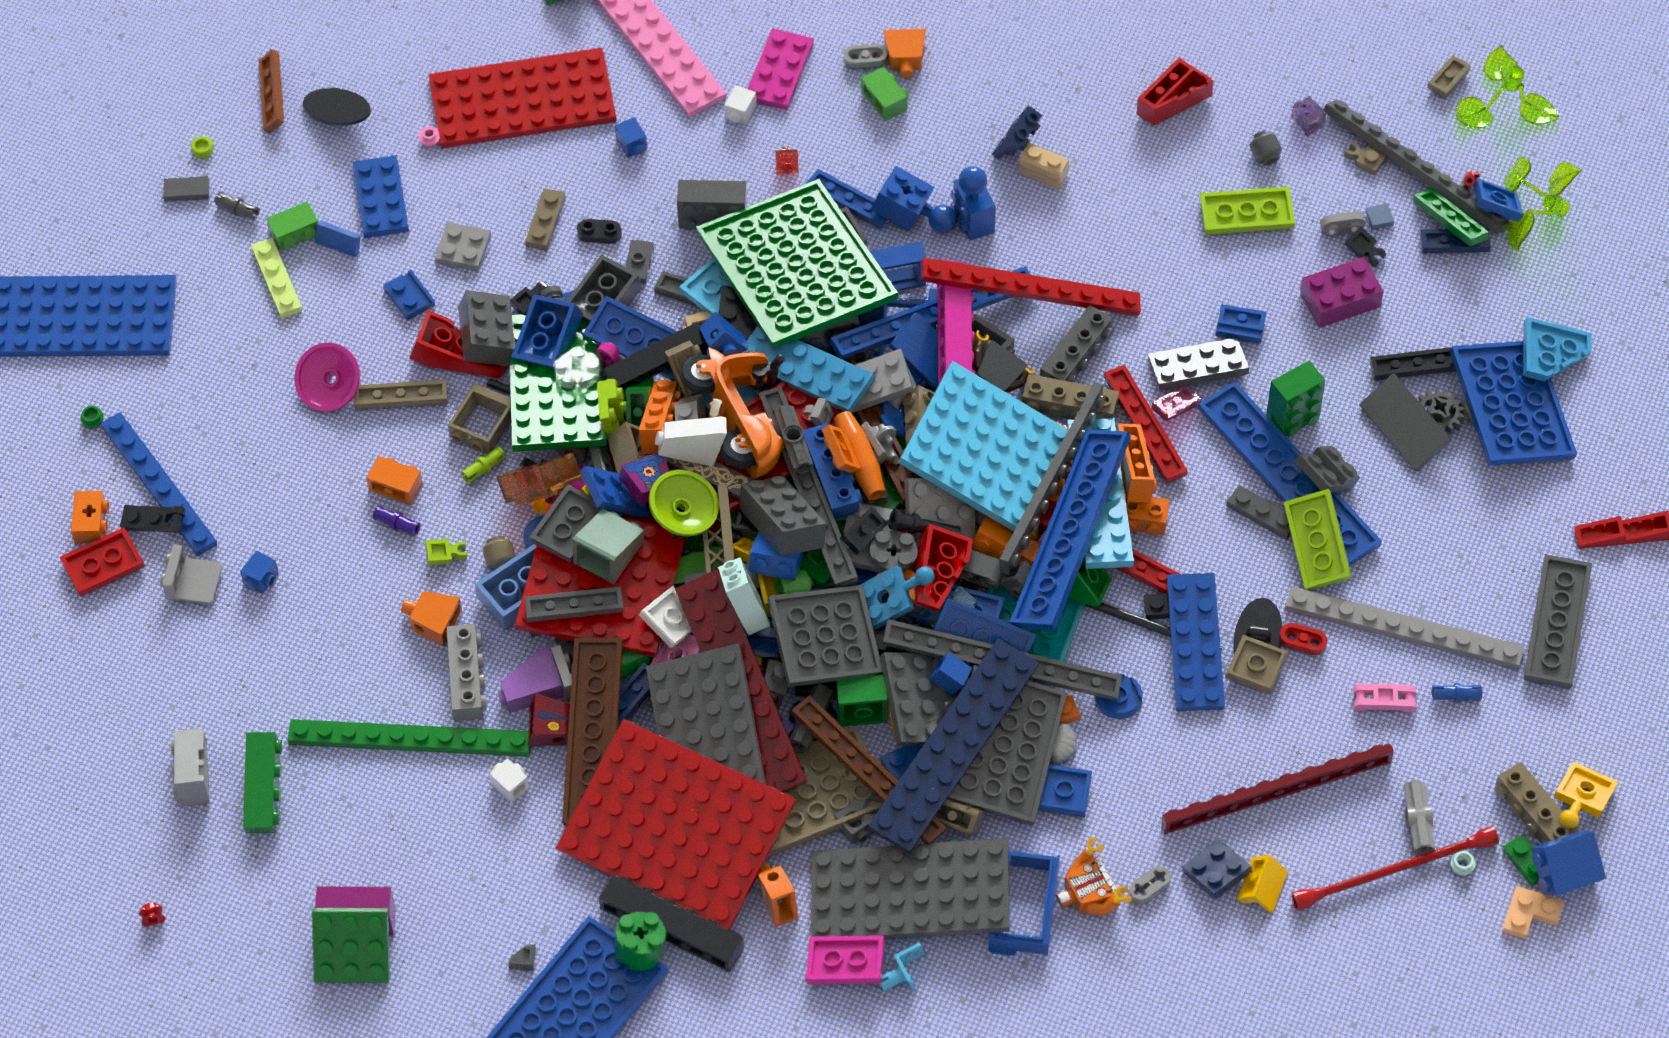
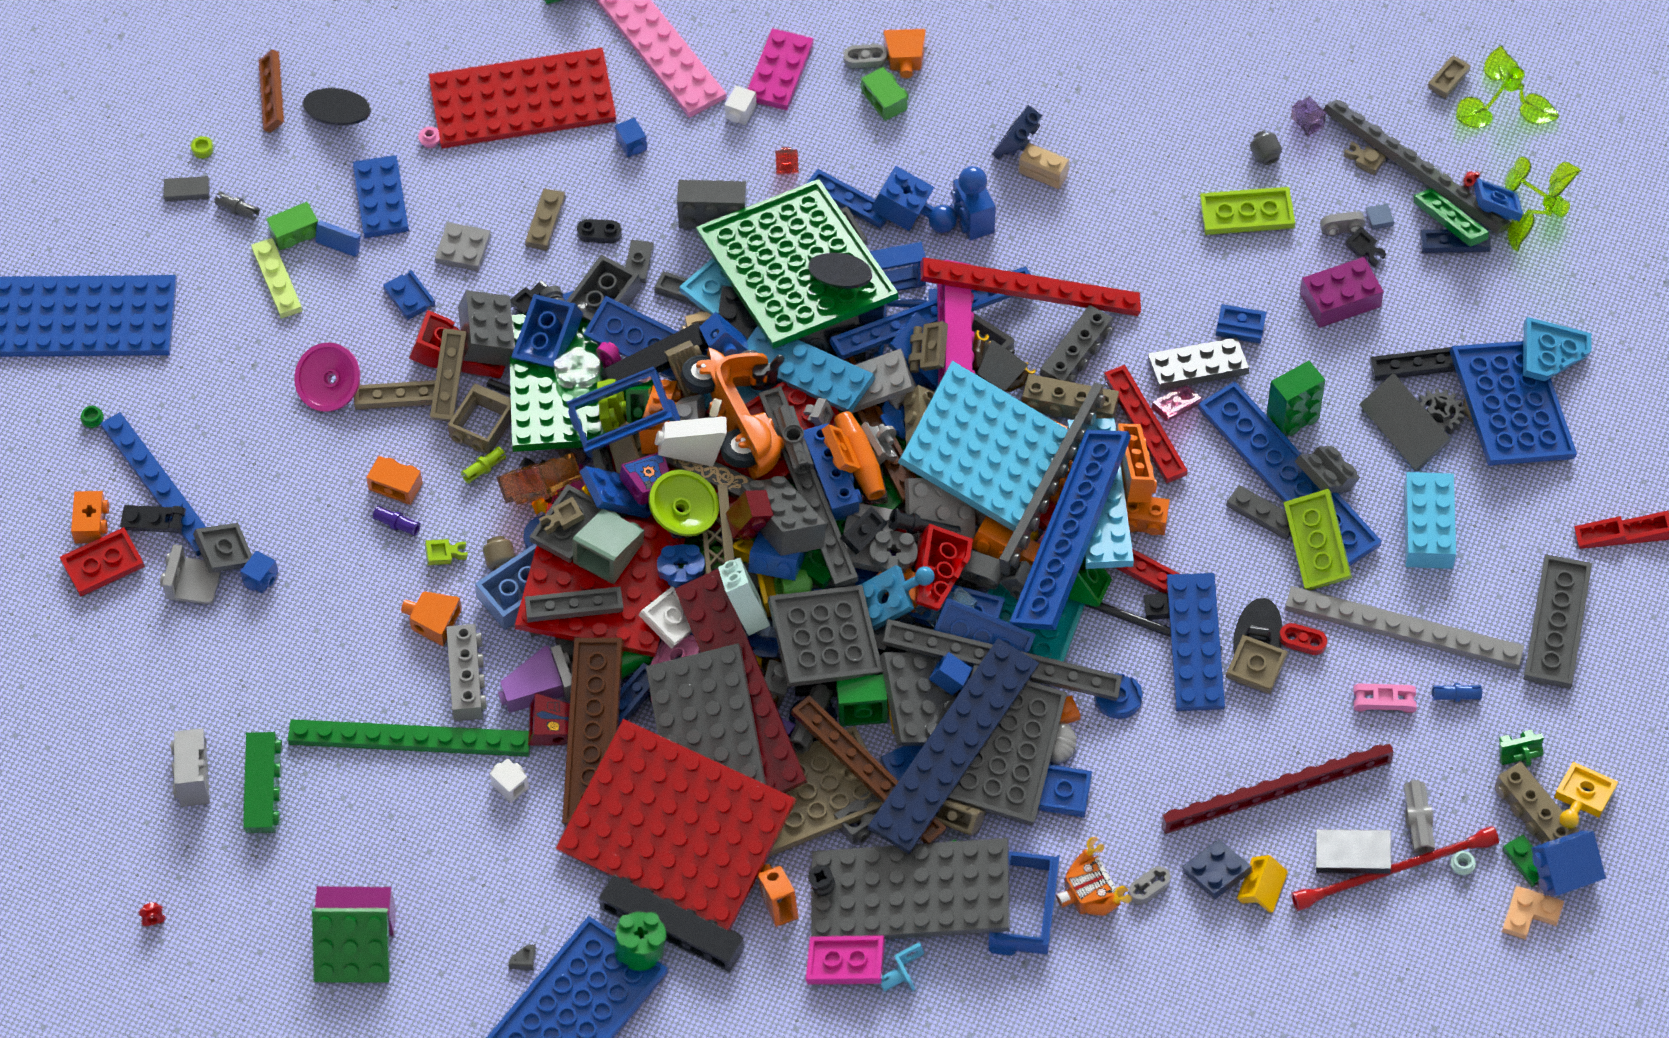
red wedge [1136,58,1214,126] -> none
none -> dark grey plate [193,523,252,573]
none -> dark tan plate [430,328,467,422]
none -> dark tan plate [539,497,585,535]
none -> blue piece [566,366,680,458]
none -> blue plate [657,544,705,588]
none -> dark red brick [726,490,774,540]
none -> black shield [808,253,872,289]
none -> black wheel [808,865,836,896]
none -> dark tan plate [908,321,948,373]
none -> tile [1316,829,1391,874]
none -> medium azure brick [1404,472,1456,569]
none -> green hips [1499,730,1544,767]

